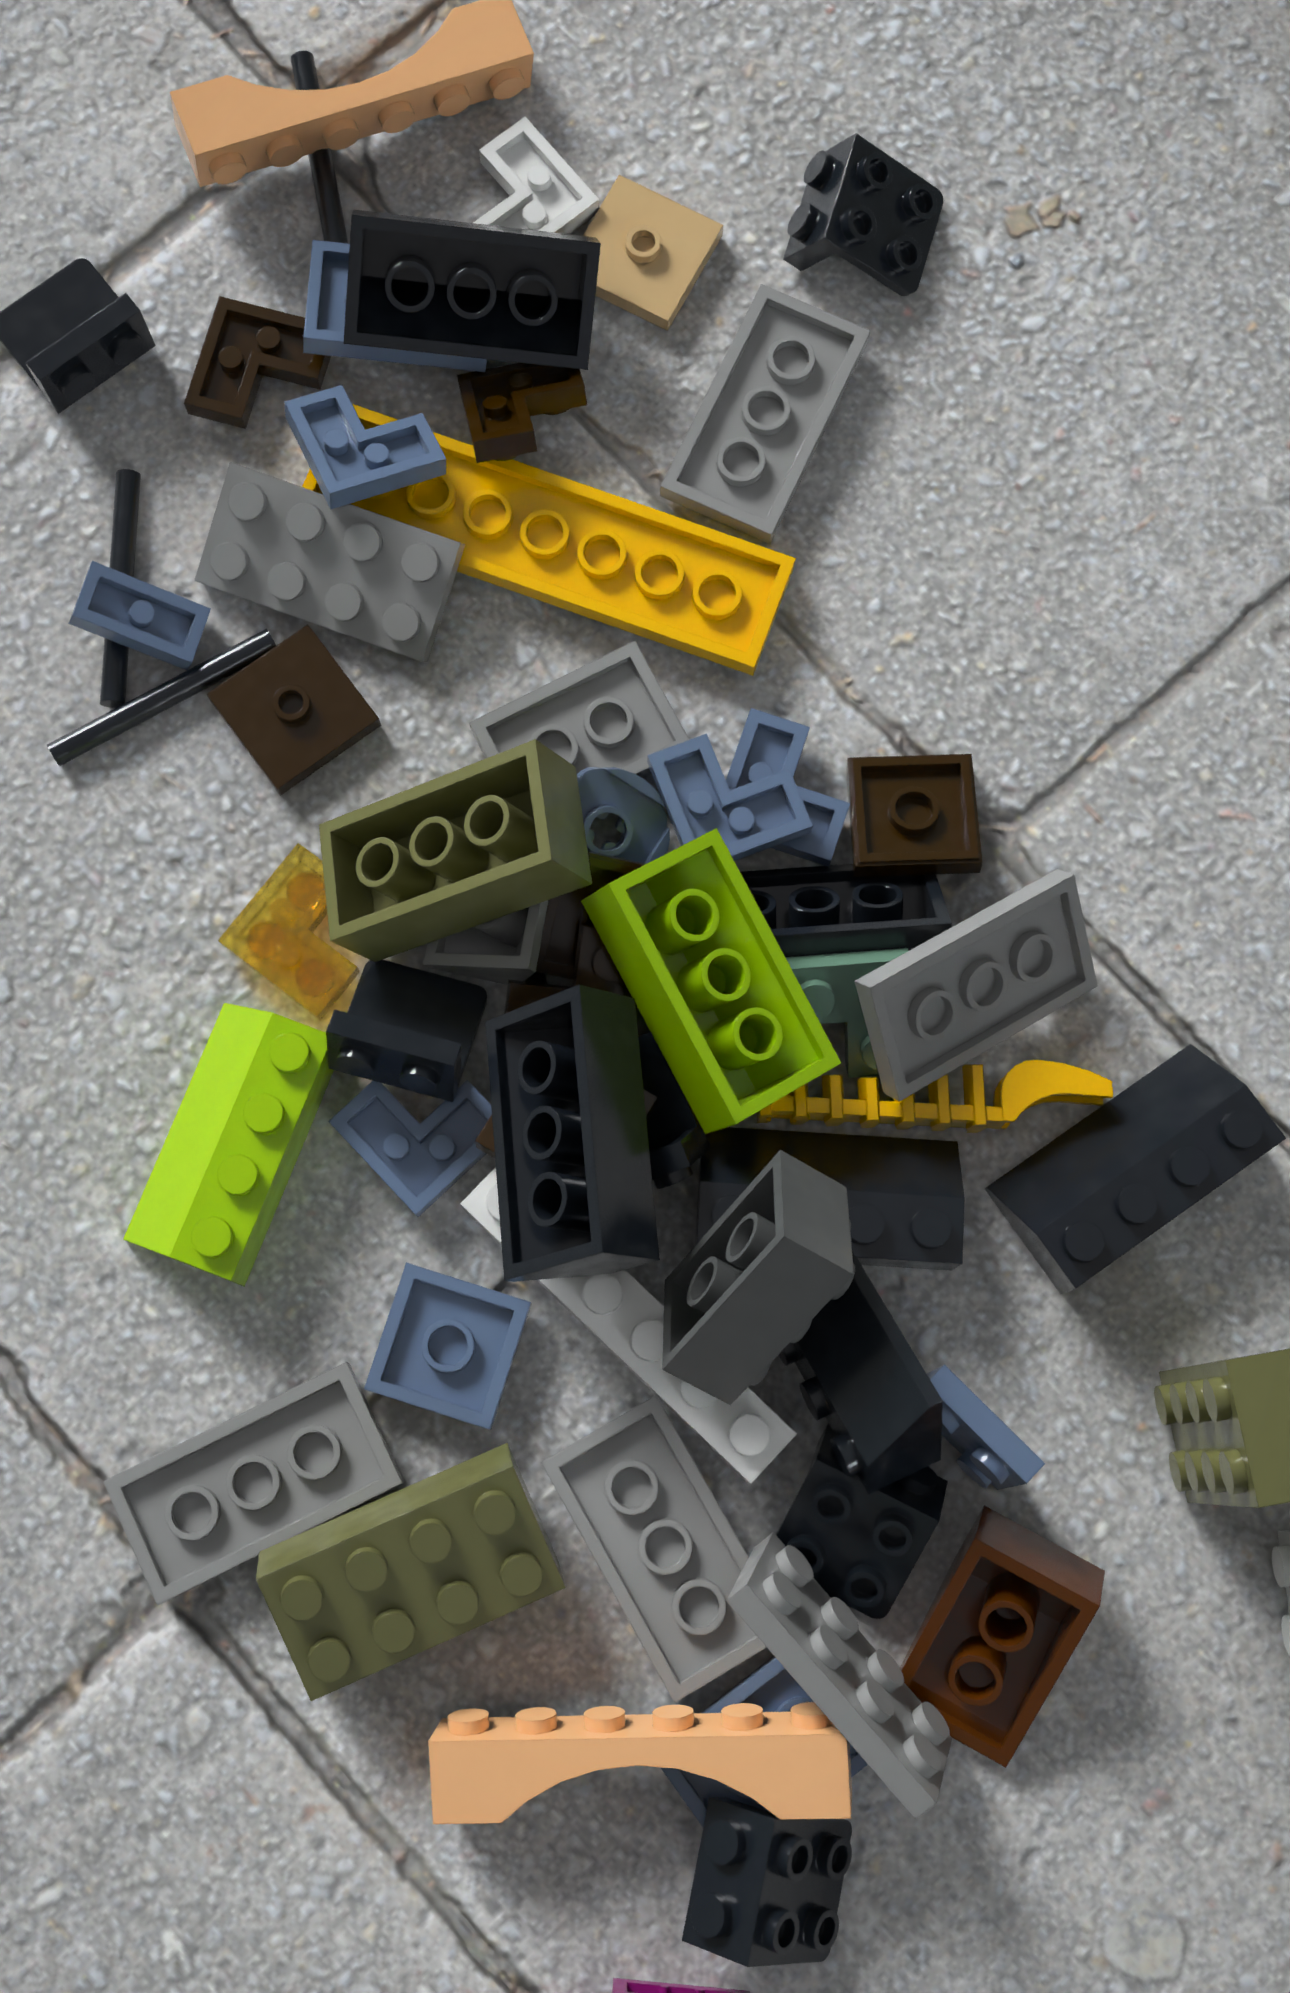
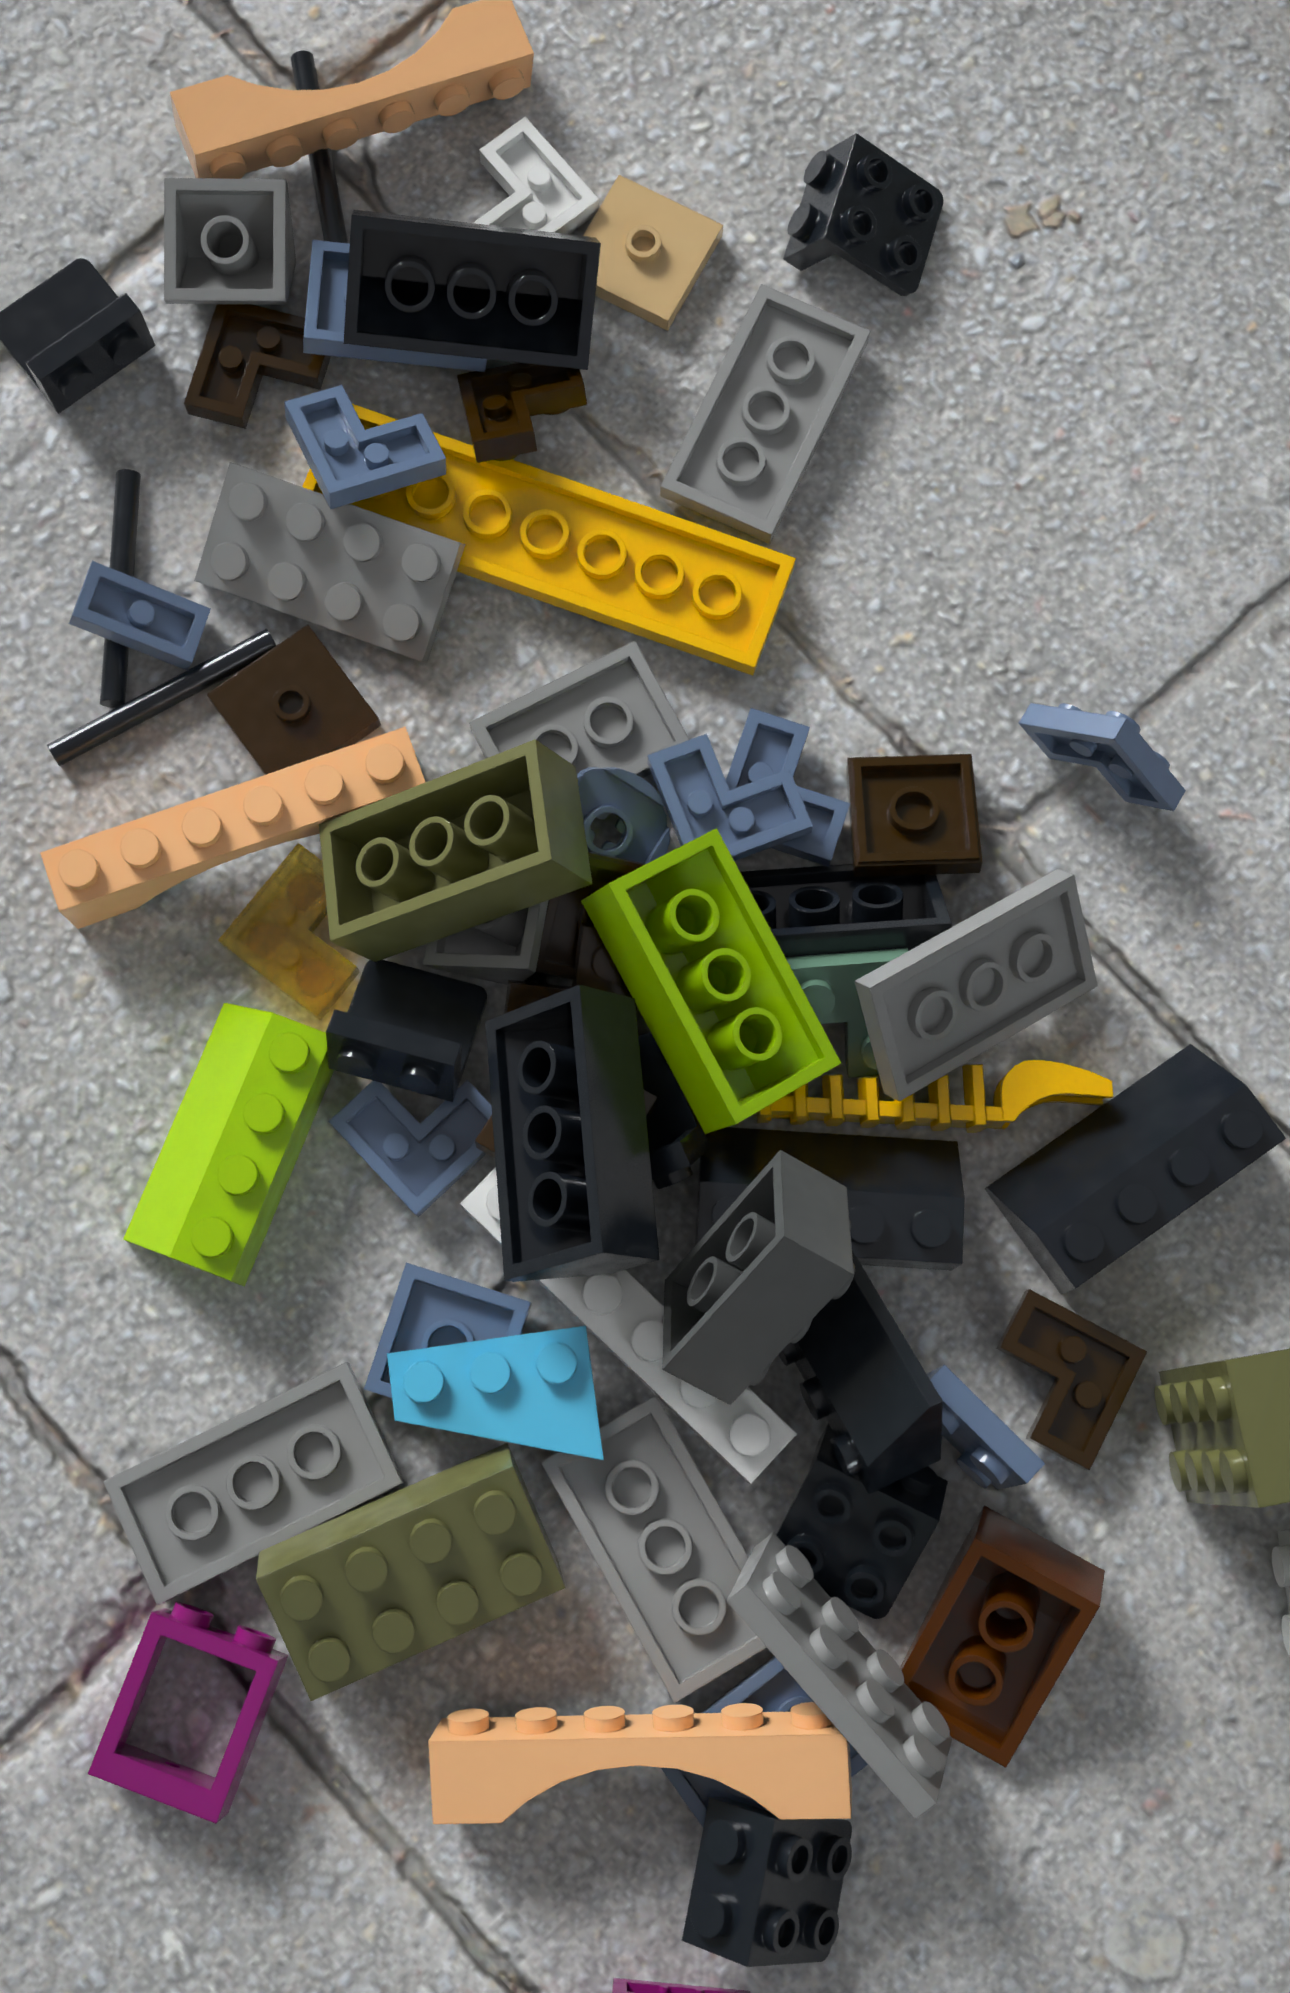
none -> light nougat arch [40,726,425,929]
none -> magenta window [88,1602,289,1824]
none -> light grey slope [164,178,296,305]
none -> medium azure wing [387,1326,604,1460]
none -> dark brown plate [996,1289,1147,1470]
none -> sand blue plate [1019,703,1186,811]

